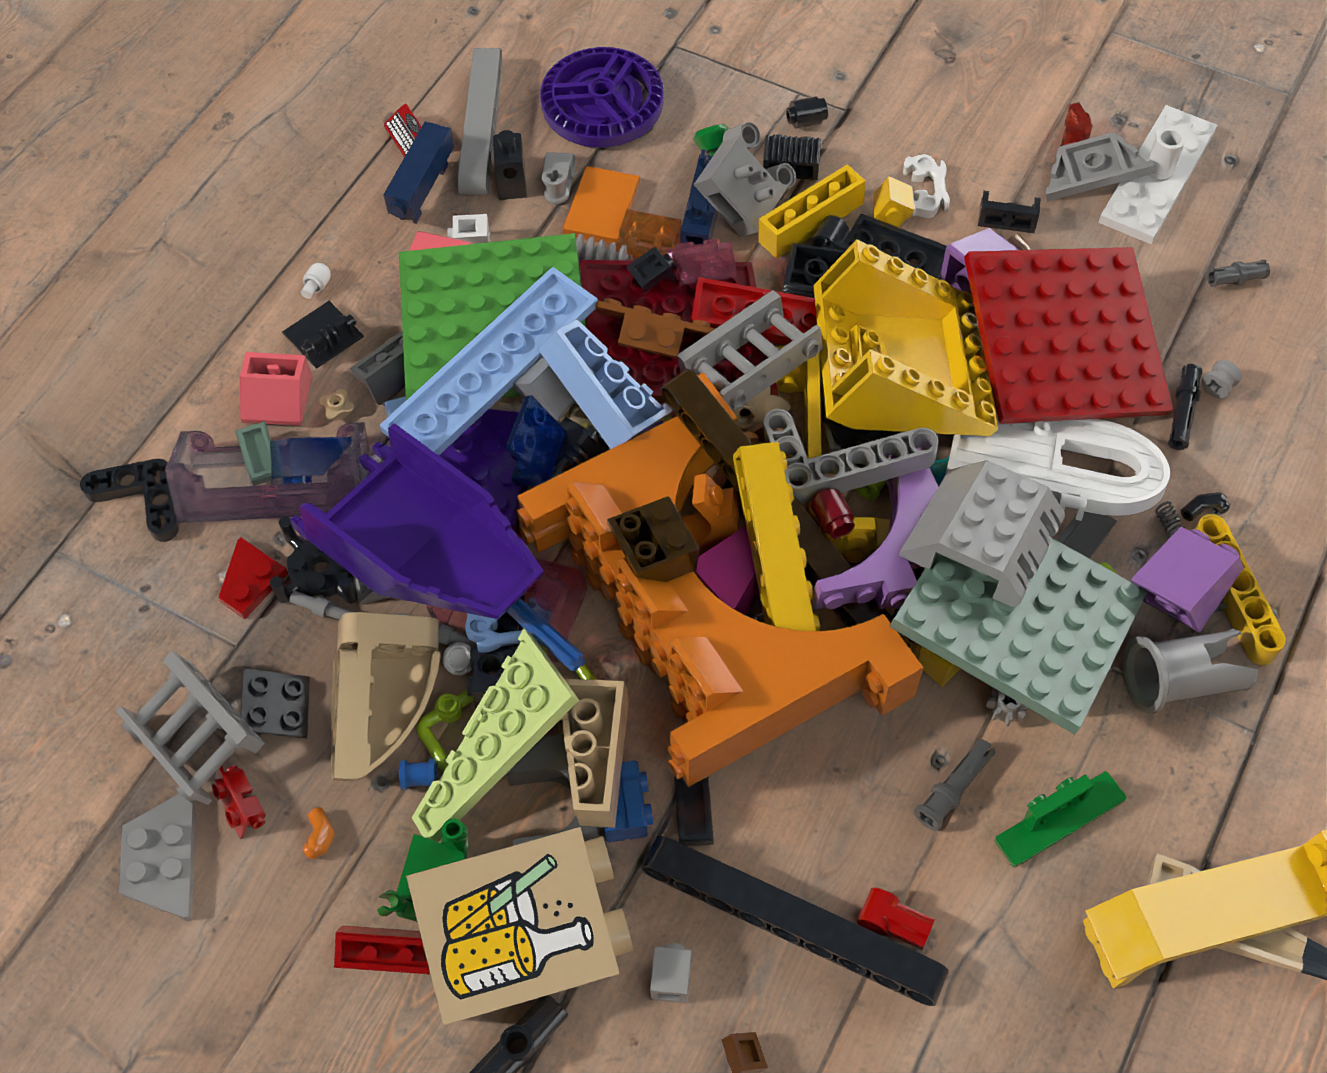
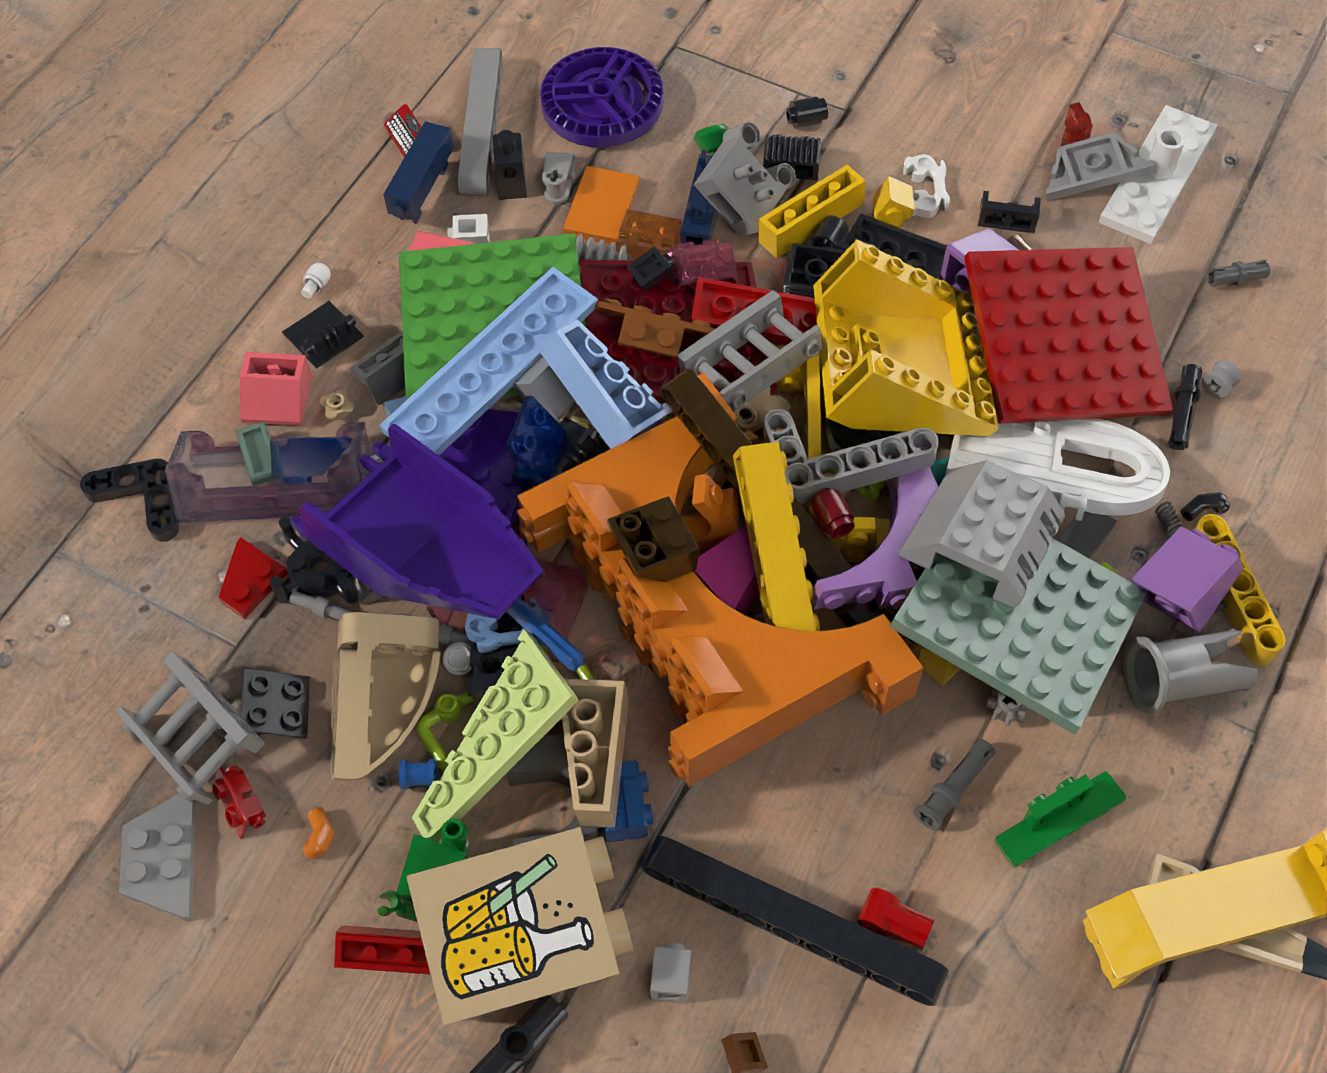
black tile [674,776,714,846] -> none

